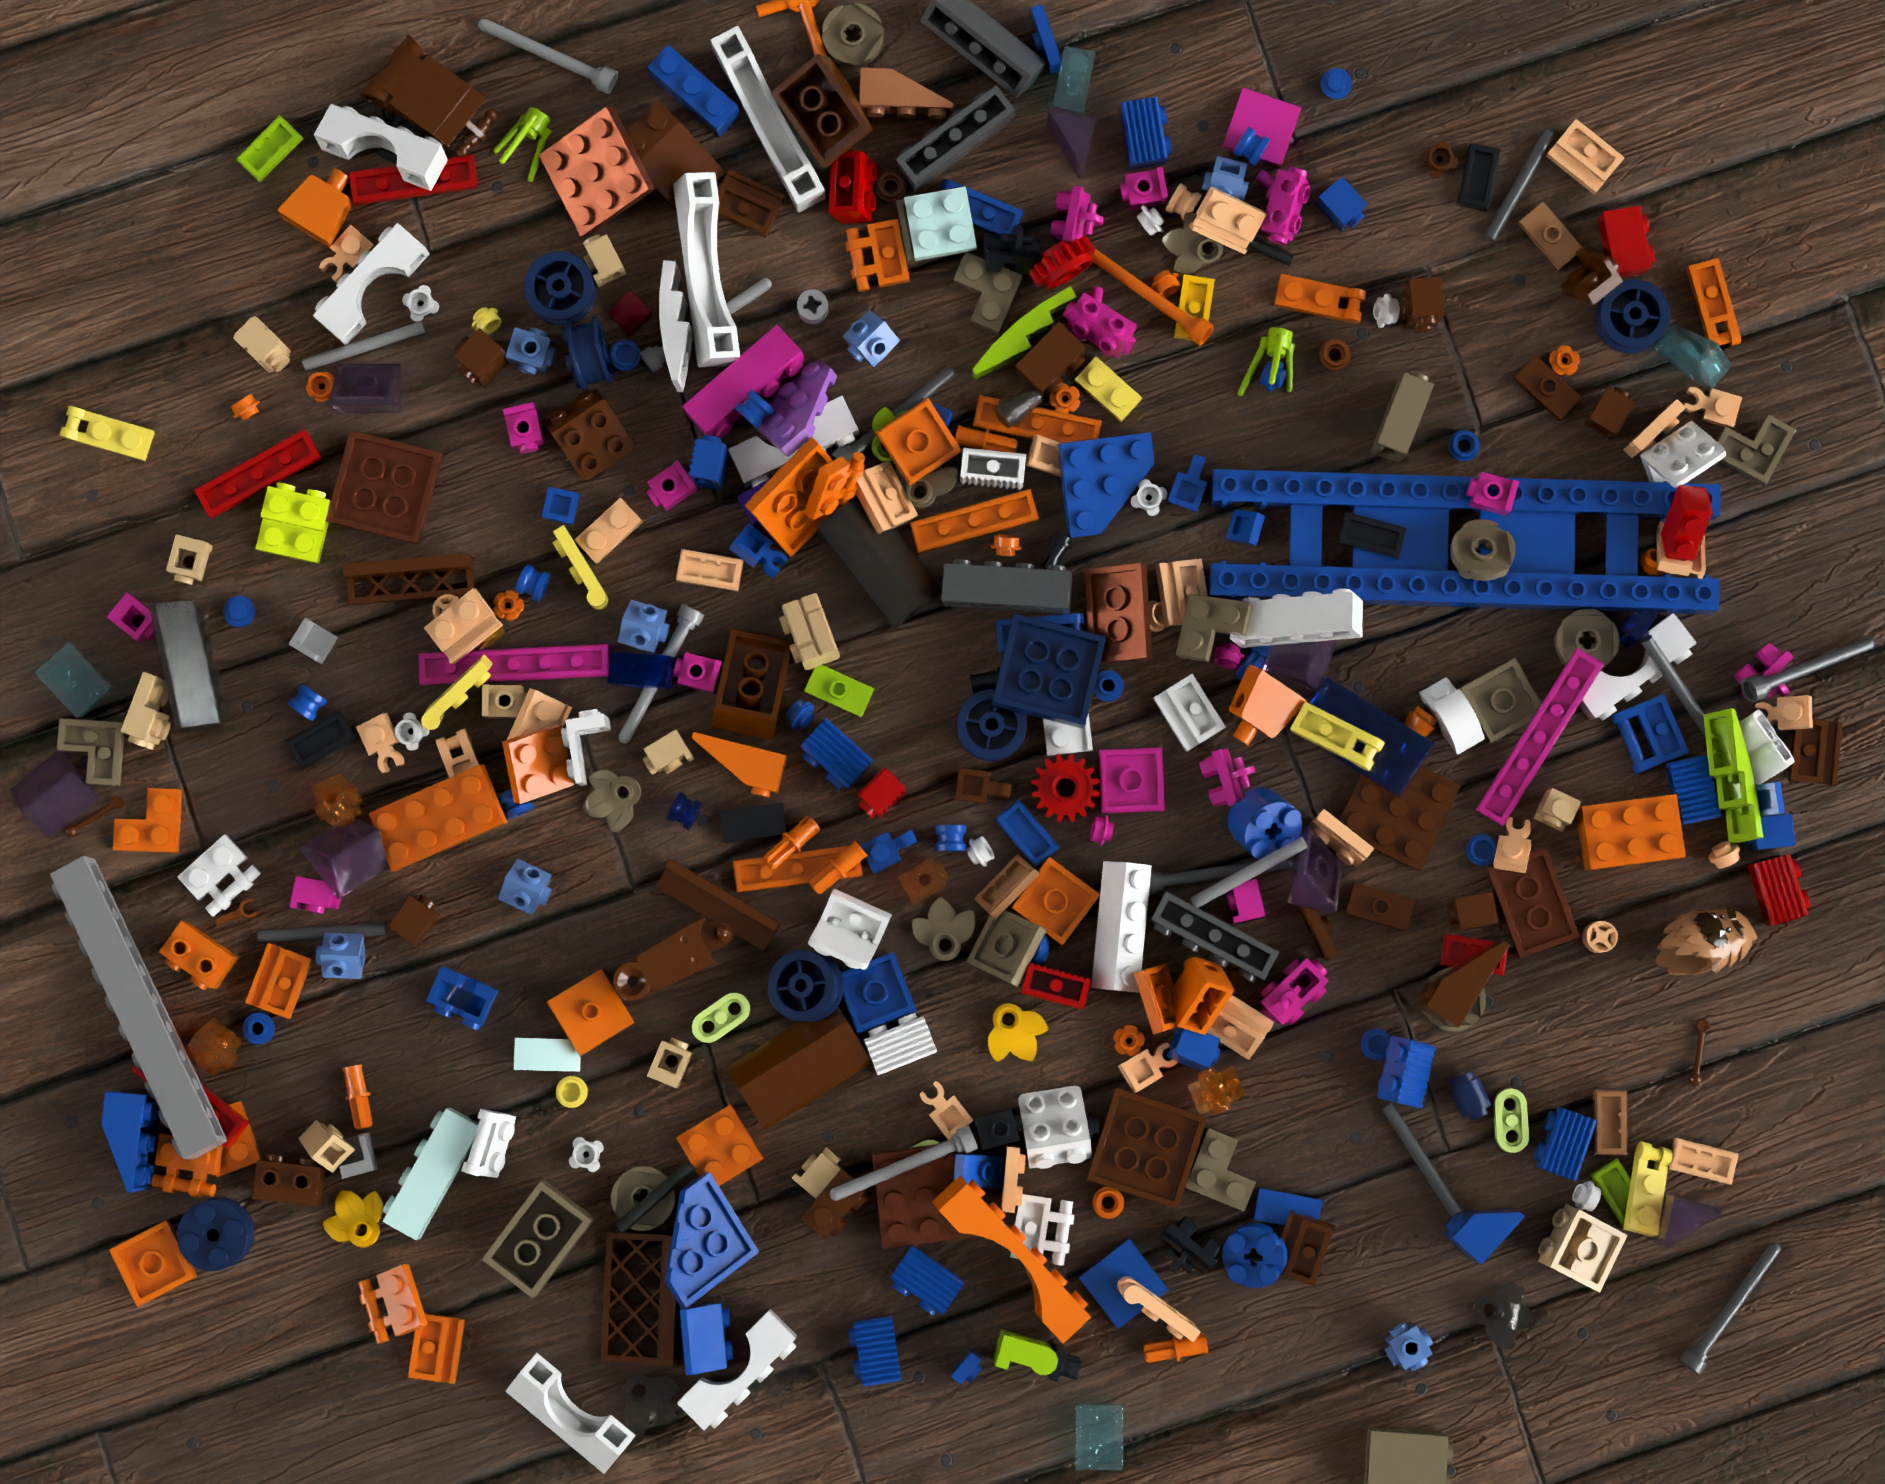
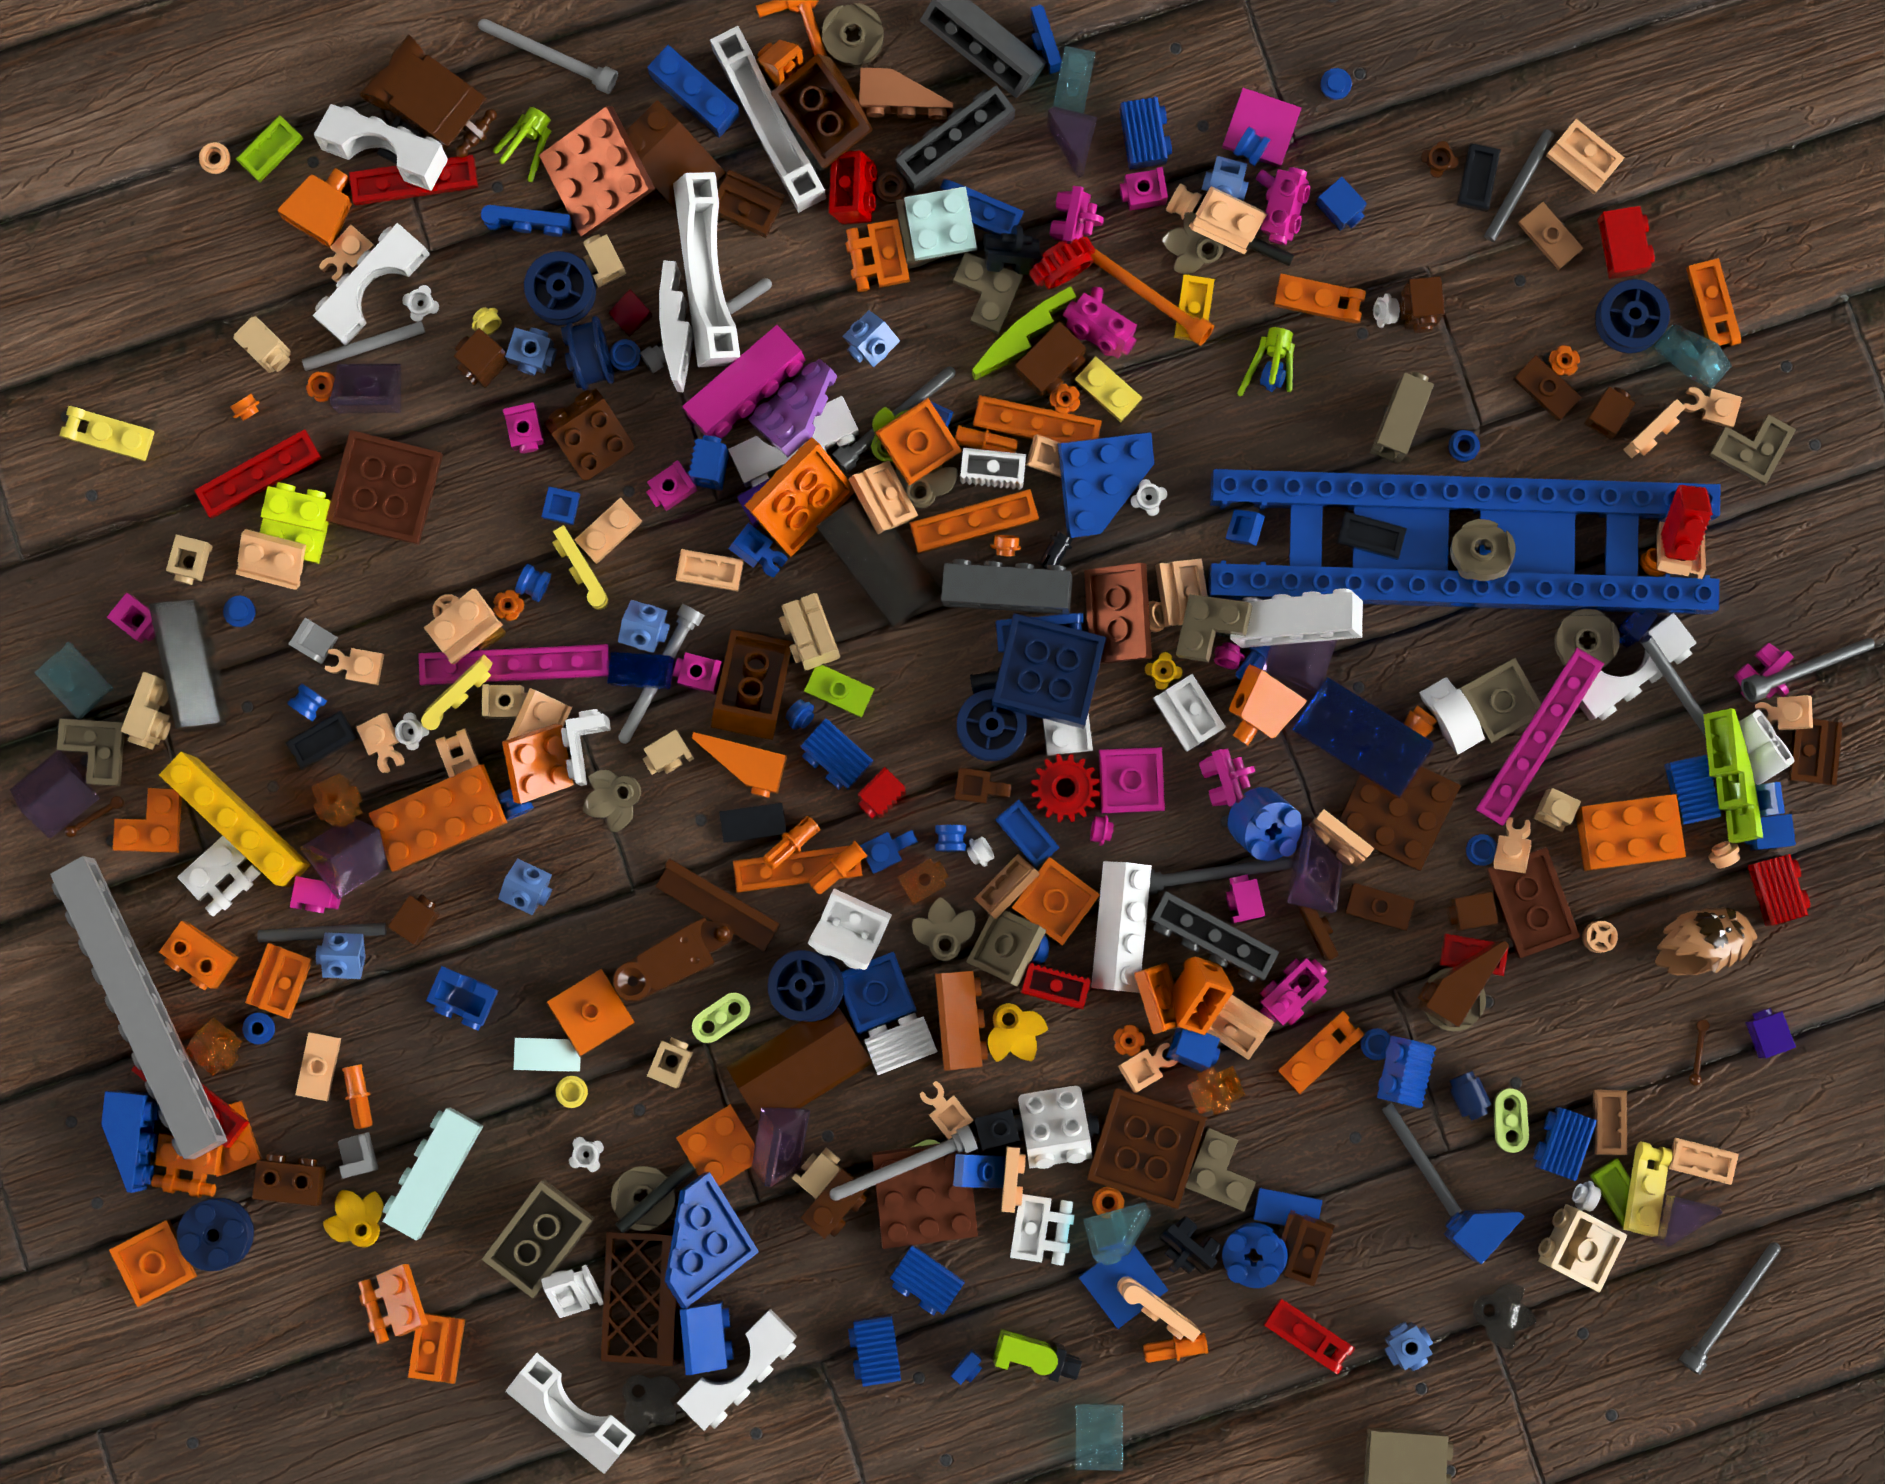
dark orange hand [215,899,258,925] -> none
tan brick [298,1120,355,1173] -> none
reddish brown fence [342,553,475,605] -> none
white plate [461,1109,516,1178] -> none
clear blue wheel [666,792,703,831] -> none
blue wheel [734,389,774,429] -> none
light grey wheel [797,289,829,325] -> none
orange plate [804,452,865,520] -> none
orange arch [932,1175,1091,1344] -> none
clear smoke cone [994,386,1043,428] -> none
blue plate [1093,670,1124,702] -> none
white plate [1137,205,1165,236] -> none
orange plate [1151,271,1181,298] -> none
blue plate [1167,454,1208,513] -> none
light grey bar [1191,837,1308,908] -> none
light yellow plate [1290,702,1385,771] -> none
dark orange plate [1319,339,1351,371] -> none
dark pink brick [1467,472,1519,516] -> none
reddish brown bracket [1560,248,1623,305] -> none
blue plate [1610,694,1689,774] -> none
white bracket [1640,420,1726,488] -> none
none -> yellow brick [159,752,311,888]
none -> light nougat plate [199,142,231,174]
none -> light nougat plate [236,529,306,590]
none -> light nougat plate [295,1032,341,1101]
none -> light nougat plate [325,648,384,685]
none -> blue plate [481,205,572,237]
none -> white plate [541,1265,603,1318]
none -> clear purple slope [752,1107,810,1187]
none -> orange slope [756,39,804,88]
none -> dark orange slope [935,971,988,1071]
none -> clear light blue slope [1083,1202,1152,1265]
none -> yellow plate [1145,652,1183,690]
none -> red plate [1263,1298,1355,1375]
none -> orange plate [1277,1010,1365,1094]
none -> dark purple brick [1745,1007,1796,1058]

